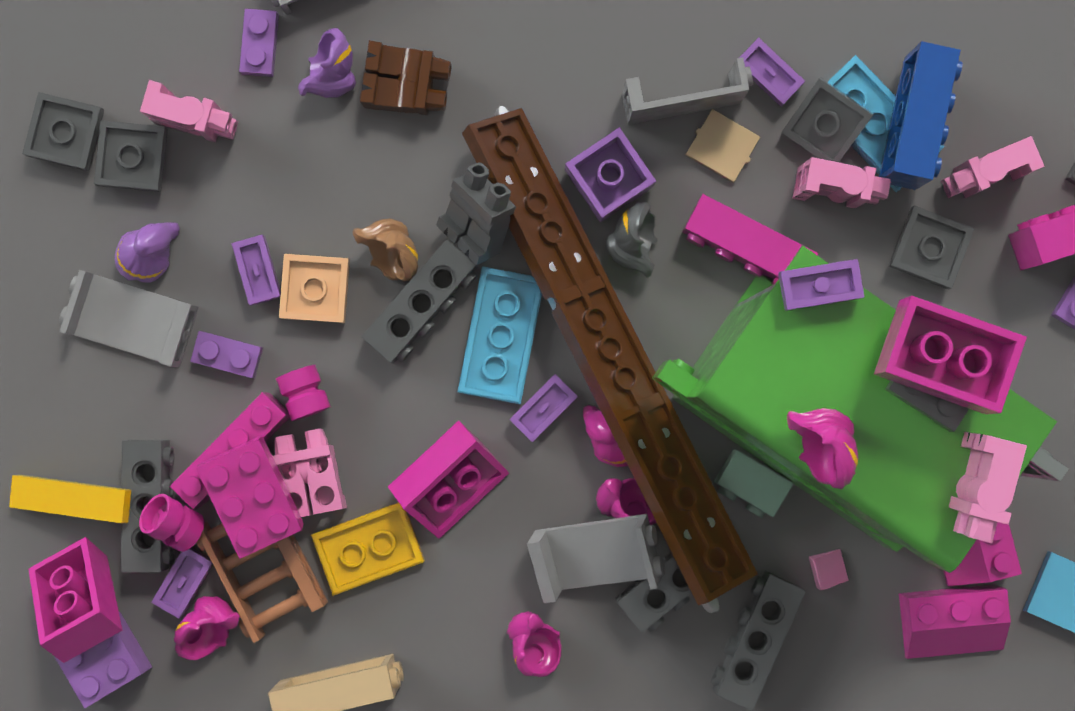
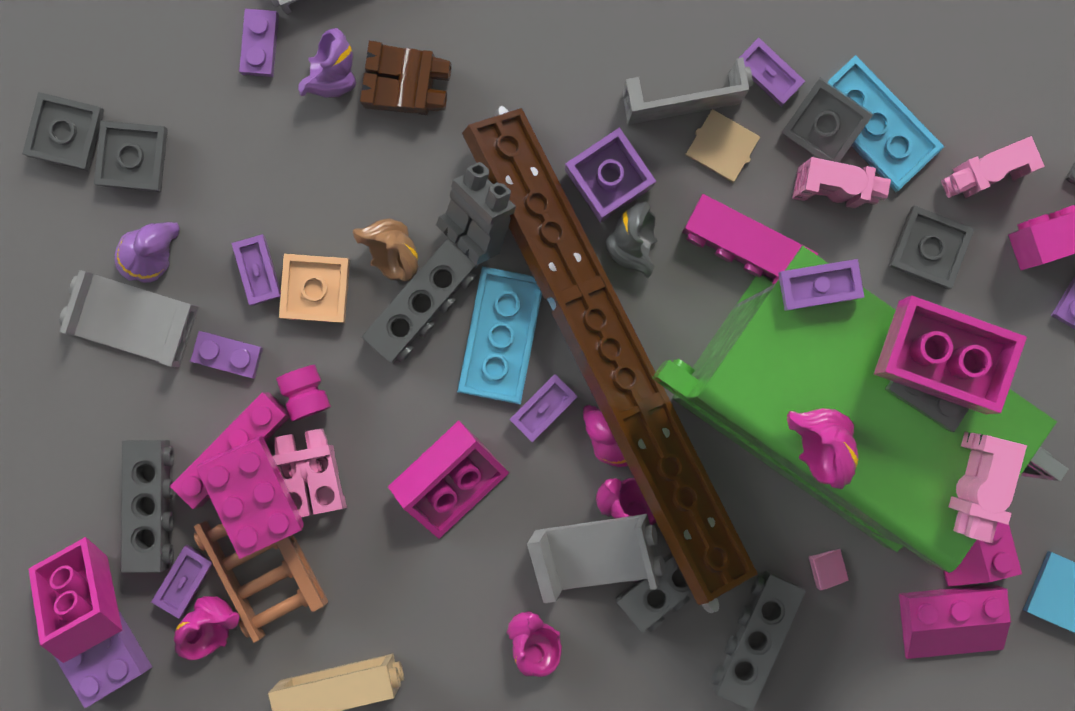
yellow tile [9,475,131,523] -> none
dark pink wheel [139,494,204,552] -> none
bright pink hips [140,80,238,142] -> none
yellow tile [311,502,425,596] -> none
sand green brick [713,449,793,518] -> none
blue brick [879,41,963,190] -> none

